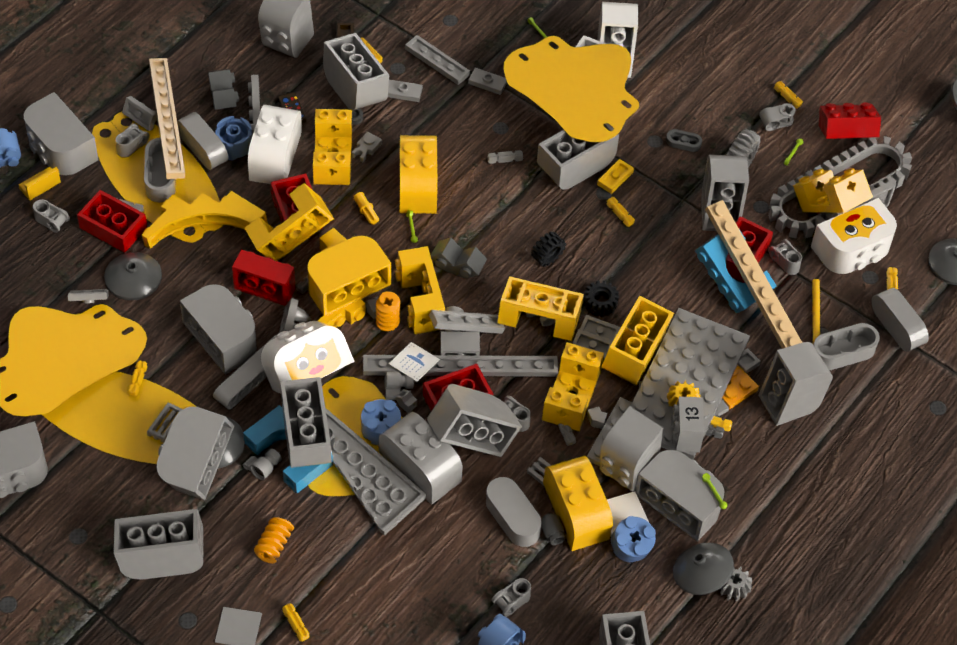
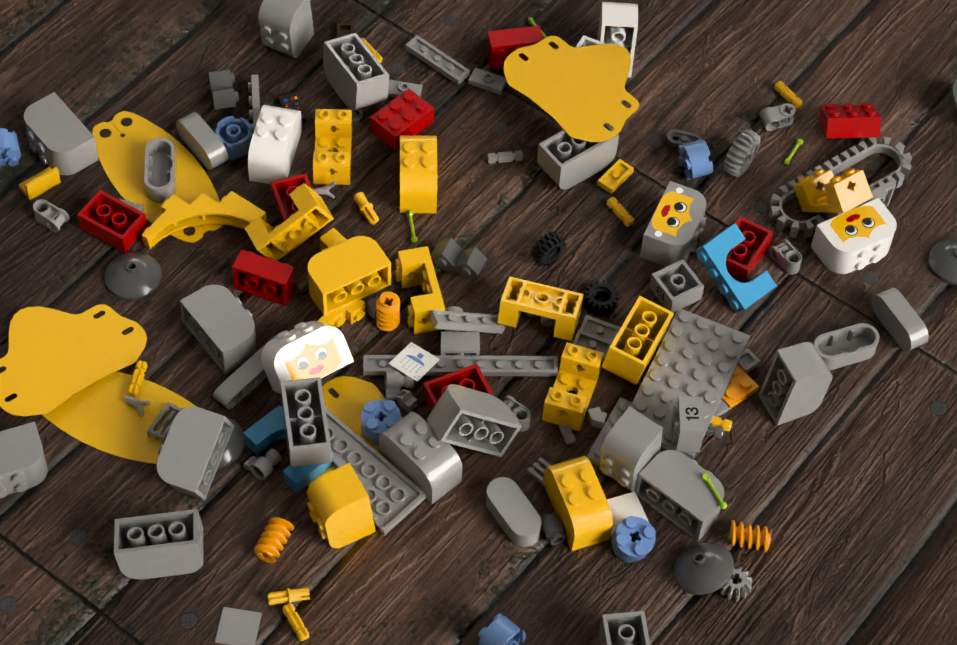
light grey plate [68,289,109,304] -> none
light grey piece [115,123,150,157] -> none
light grey tile [122,96,157,131] -> none
tan plate [149,58,185,179] -> none
light grey tile [279,298,311,333] -> none
light grey plate [351,132,382,163] -> none
light grey piece [491,578,531,617] -> none
yellow gear [667,380,701,409] -> none
light grey brick [701,155,749,231] -> none
tan plate [705,200,802,349] -> none
yellow bar [812,279,820,345] -> none
yellow axle [886,267,898,290] -> none
none -> light grey bar [123,395,150,417]
none -> yellow axle [267,586,310,605]
none -> yellow brick [306,462,376,548]
none -> light grey bar [312,181,337,199]
none -> red brick [370,88,434,151]
none -> red brick [486,26,543,71]
none -> light grey brick [640,181,706,267]
none -> light grey brick [649,259,704,313]
none -> medium blue brick [678,139,713,180]
none -> light orange piece [728,520,772,552]

